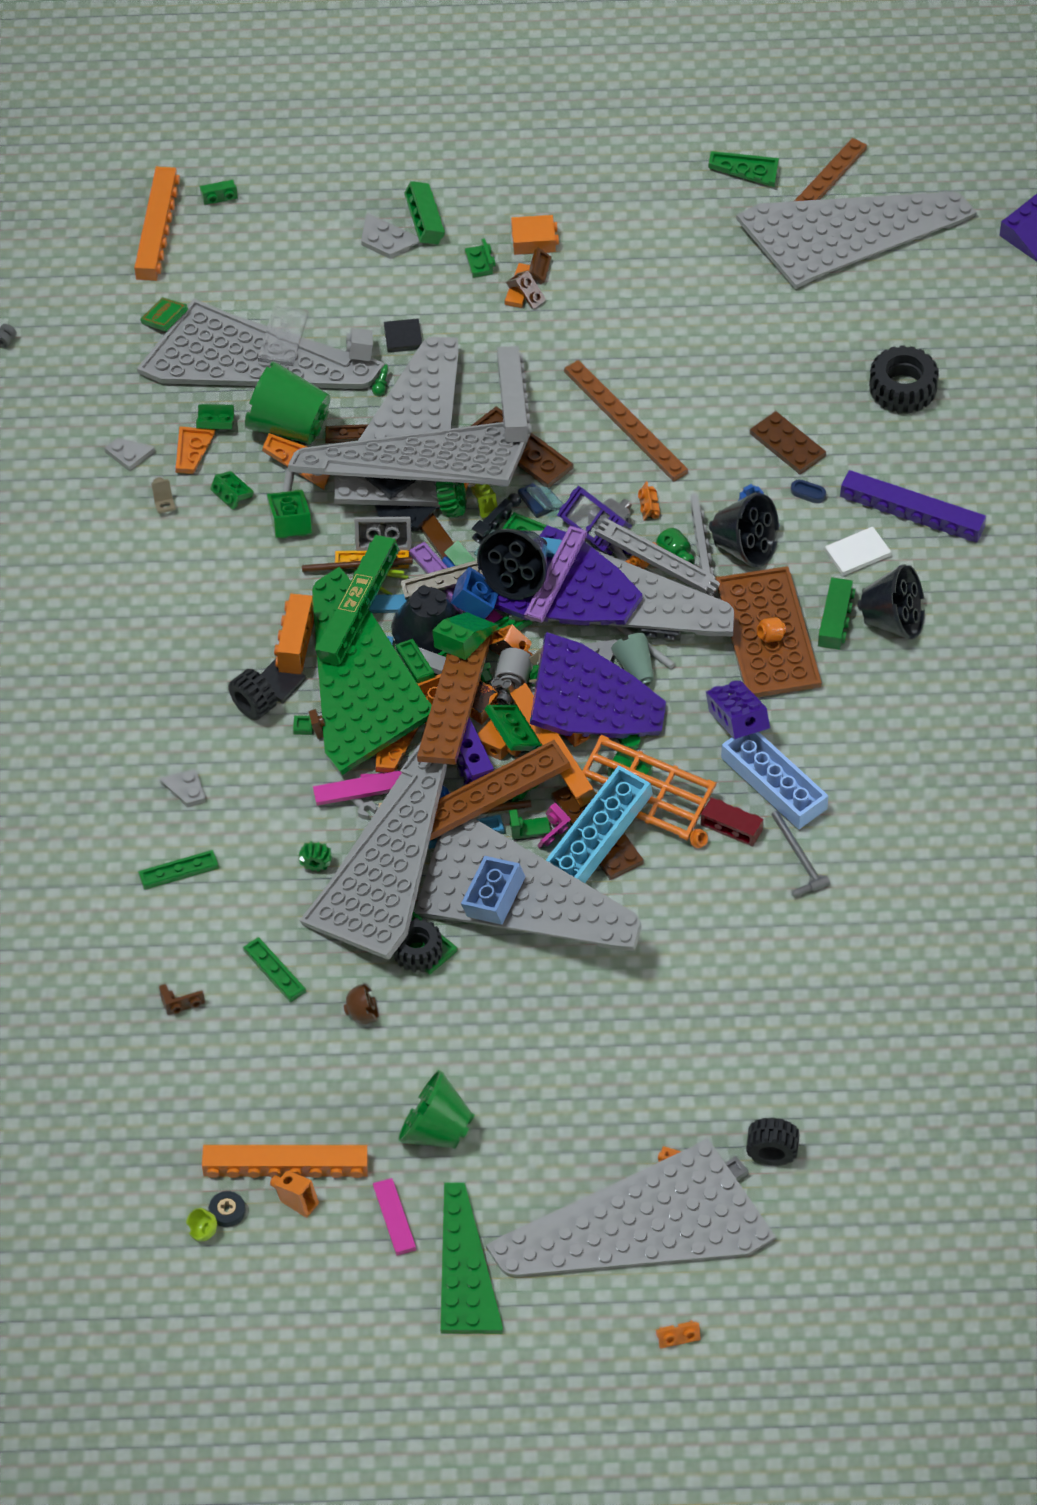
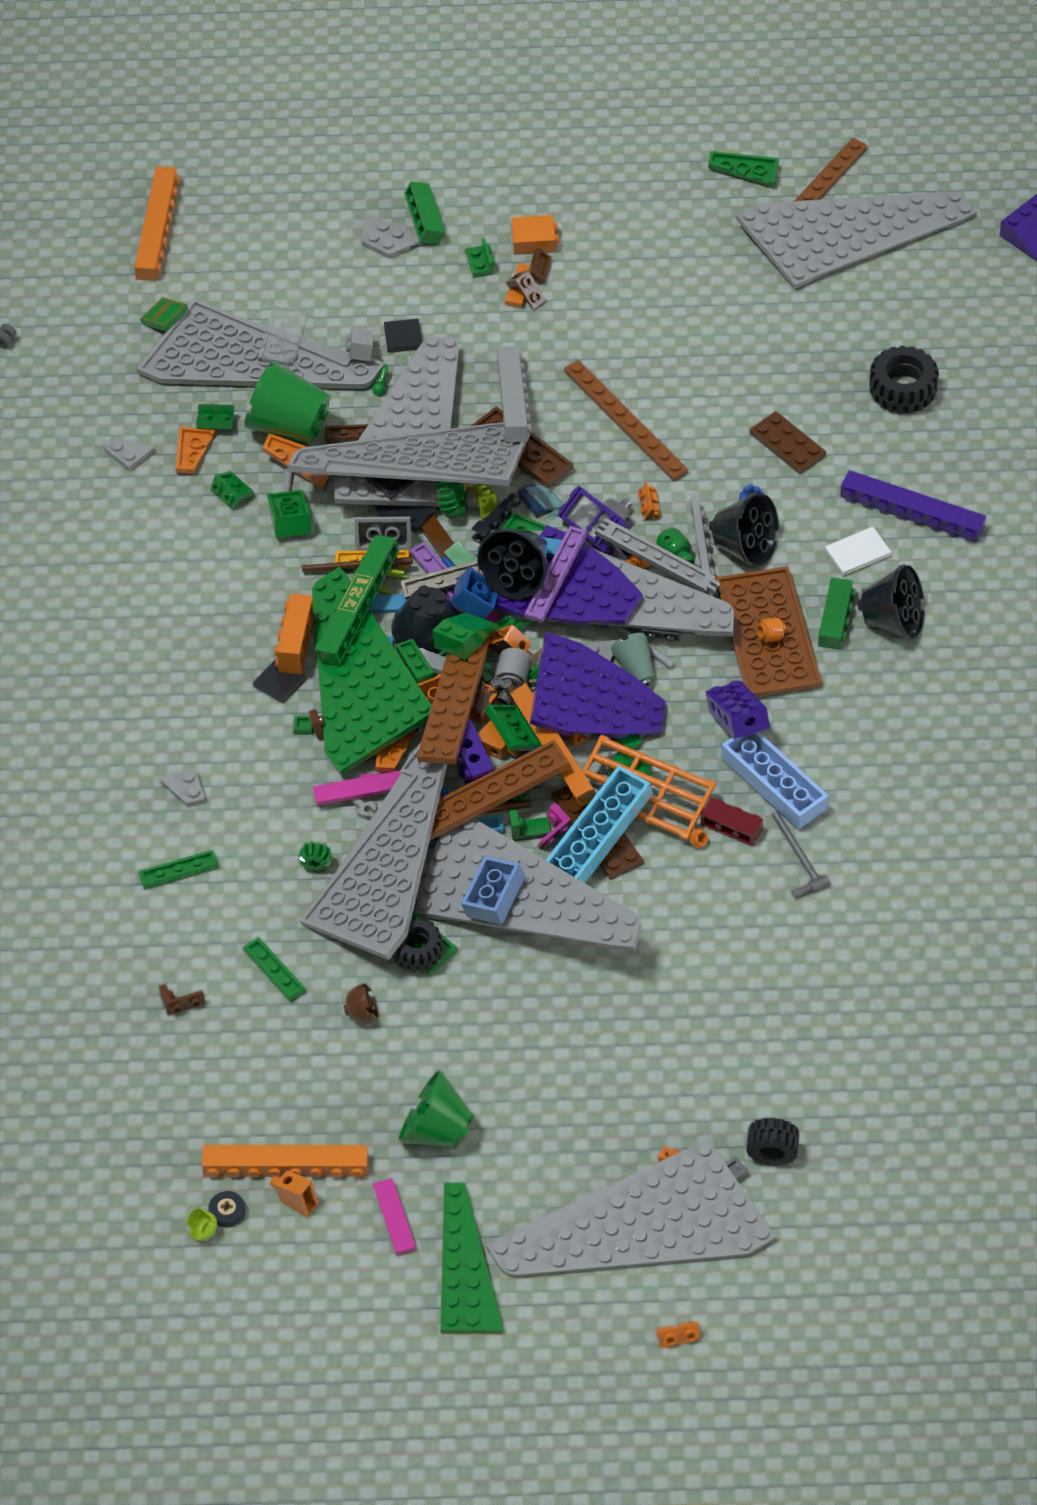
dark tan bracket [151,477,176,514] -> none
green bracket [199,179,238,205] -> none
black tyre [228,668,277,720] -> none
dark blue tile [791,479,826,503] -> none

